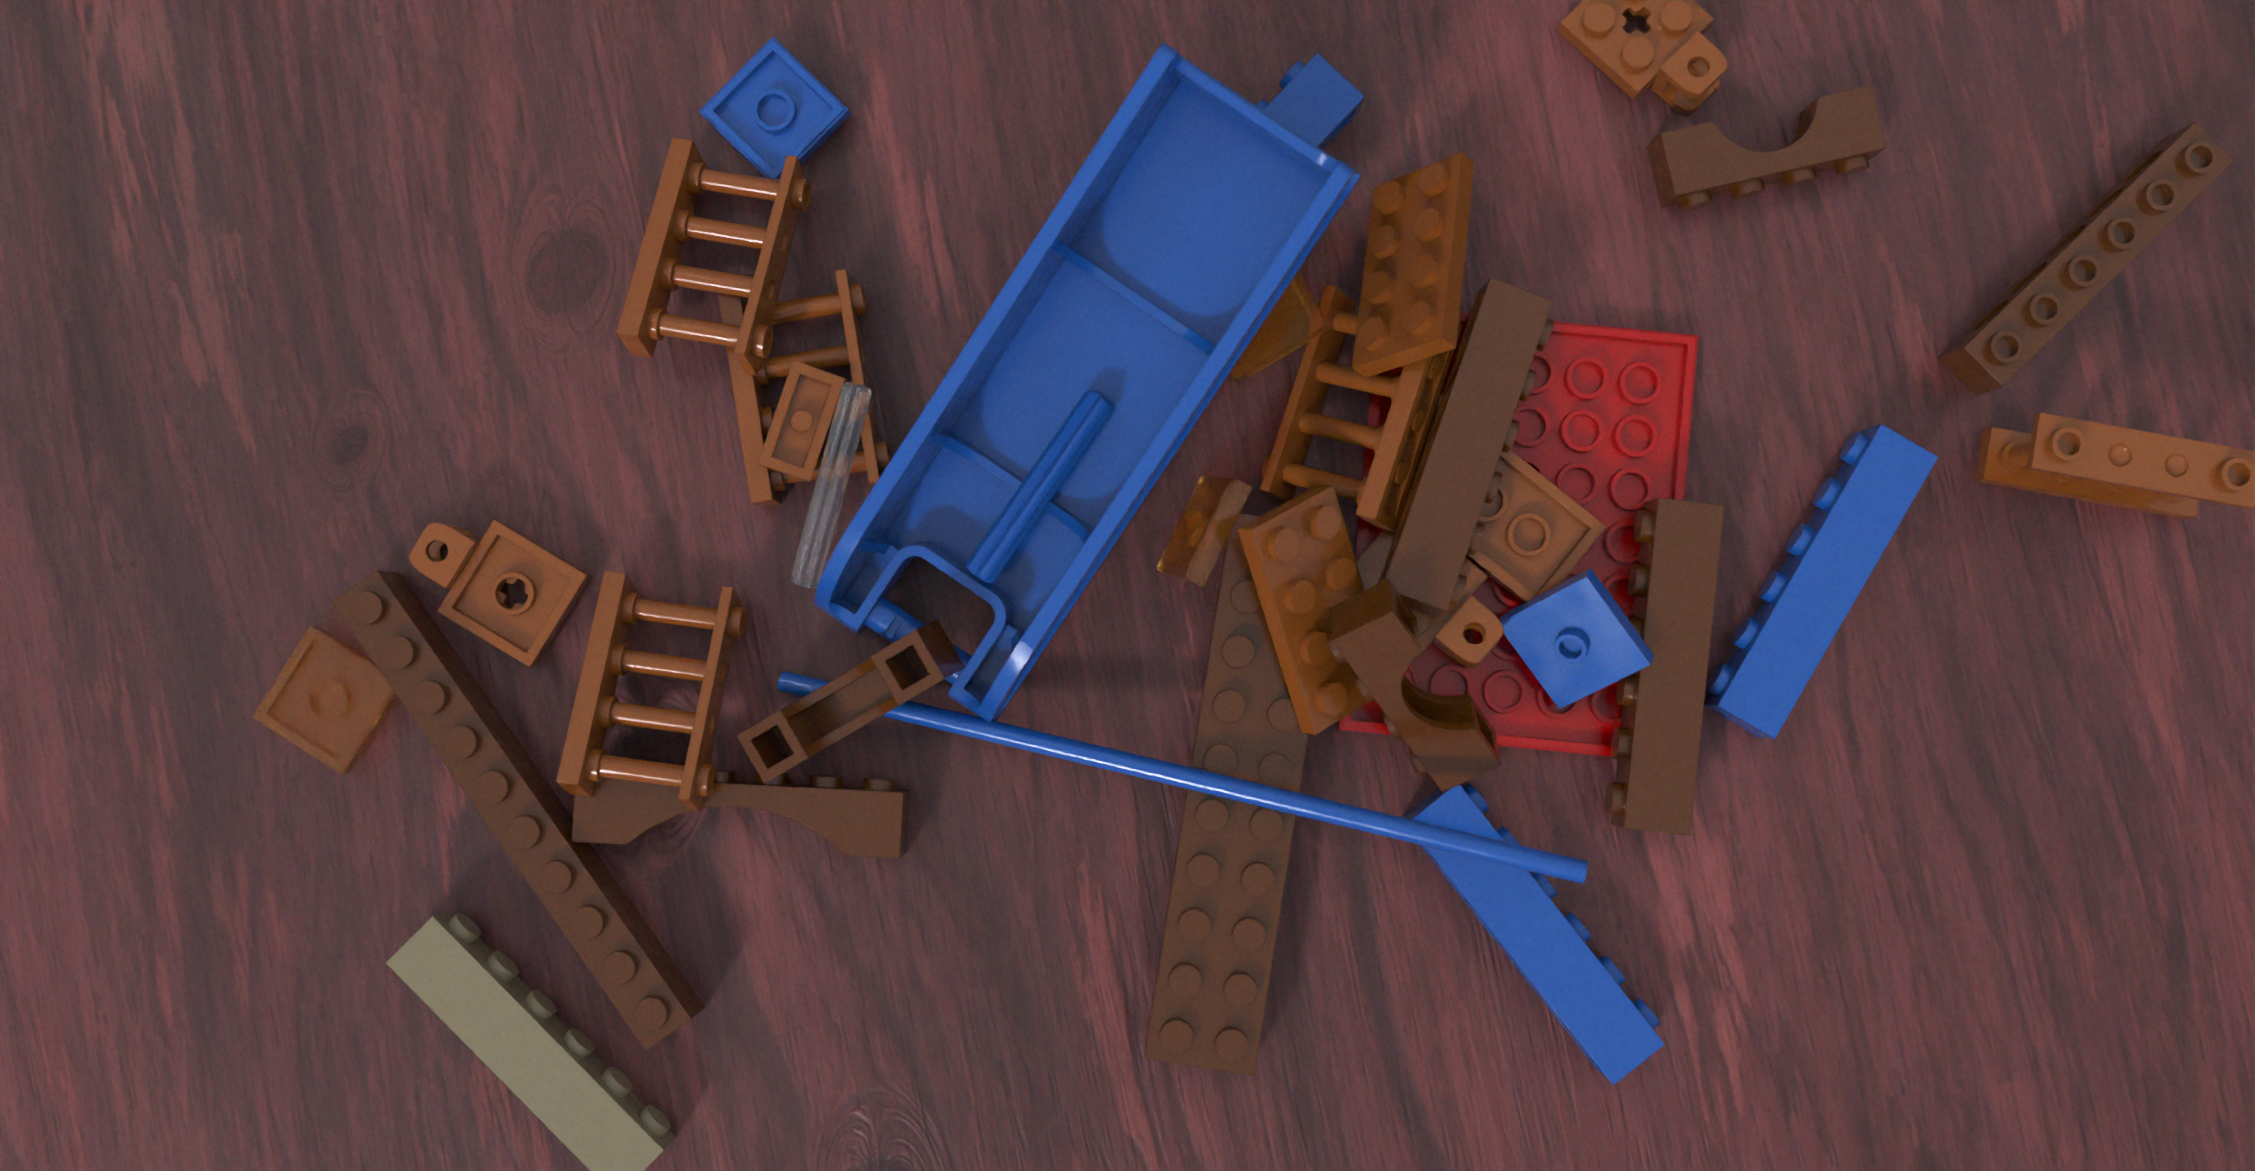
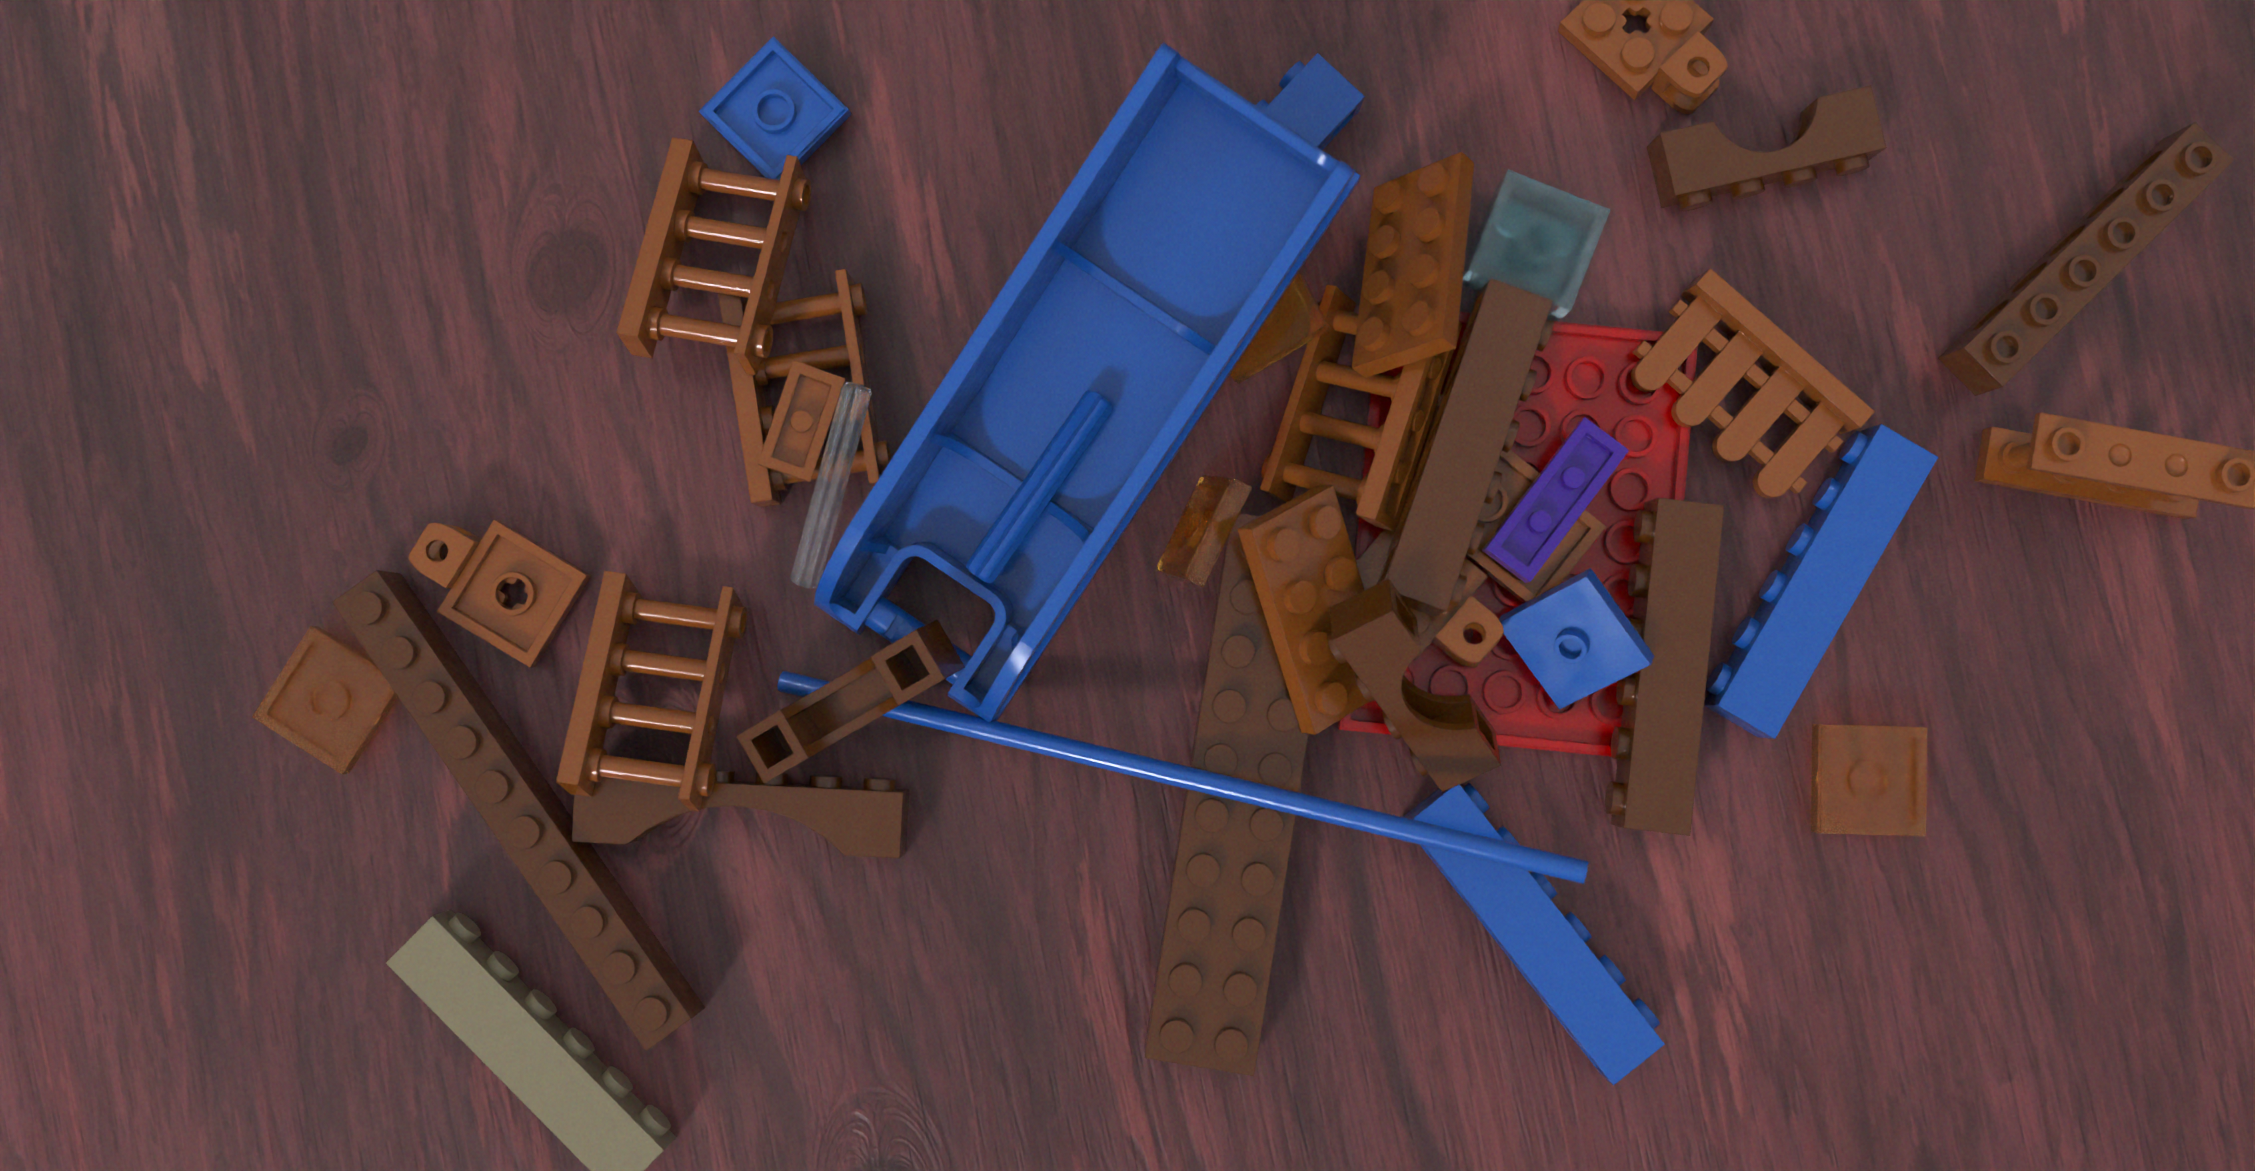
none -> clear light blue brick [1462,169,1611,321]
none -> dark purple plate [1482,417,1629,583]
none -> dark orange fence [1631,268,1875,498]
none -> clear orange plate [1811,724,1927,836]

